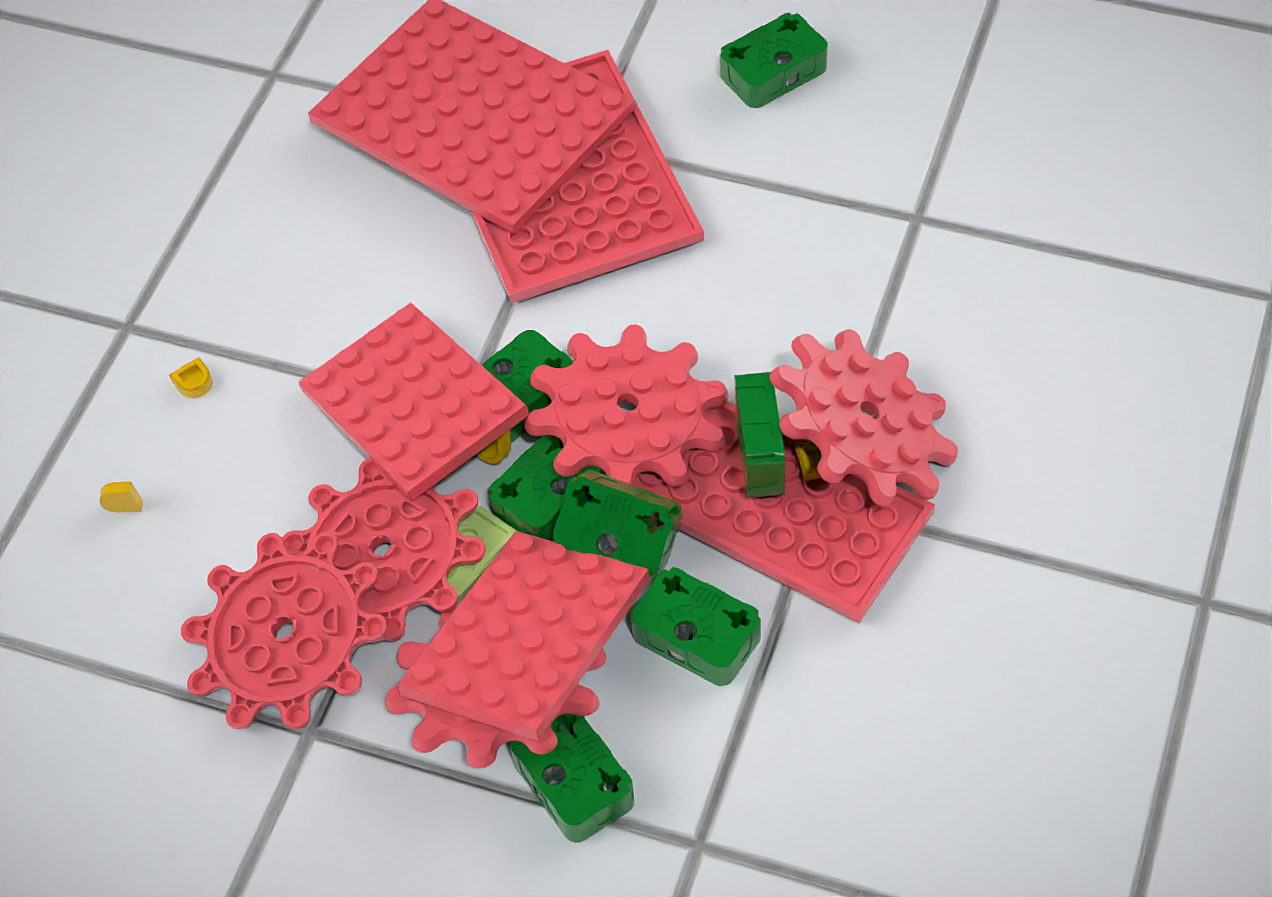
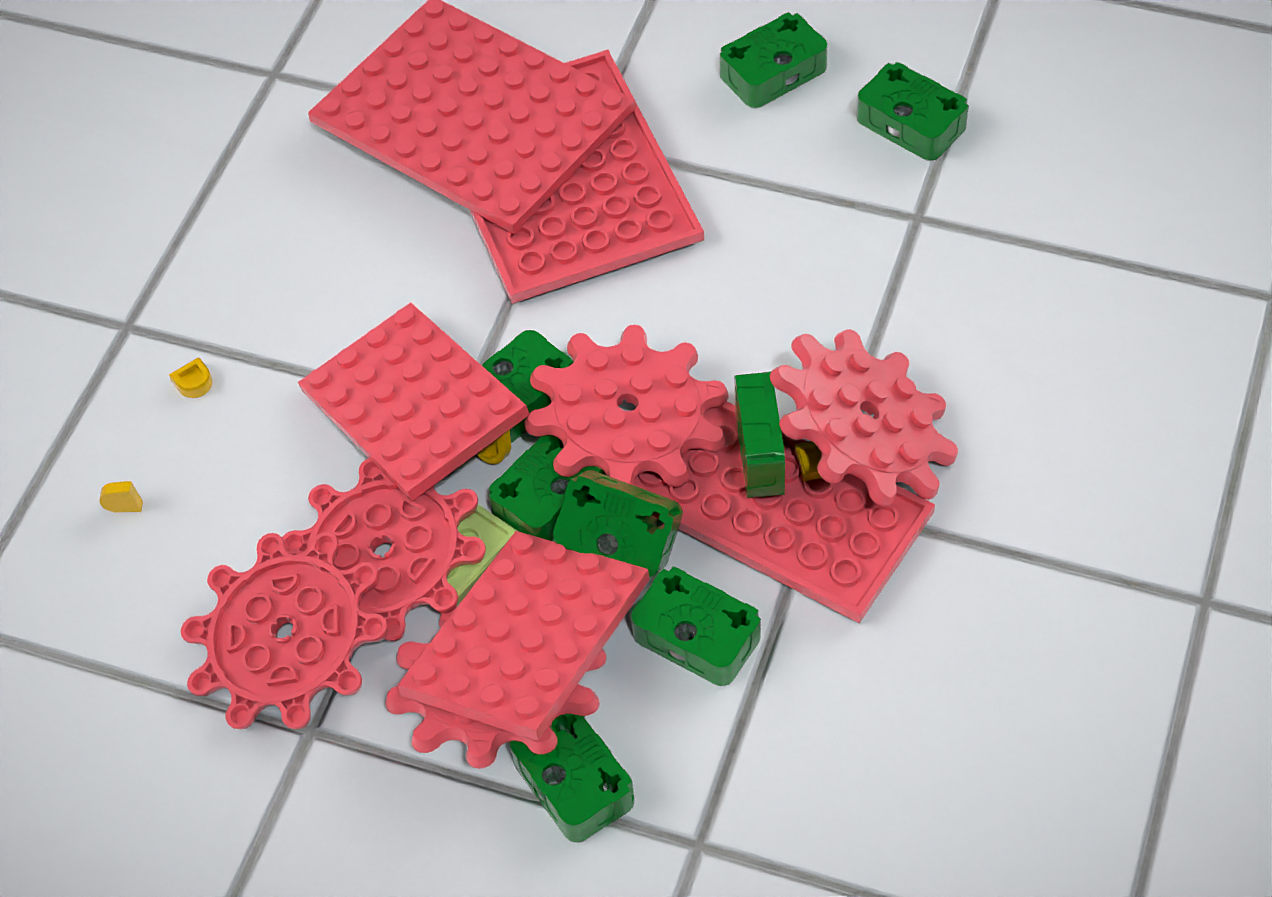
none -> green axle [857,62,969,161]

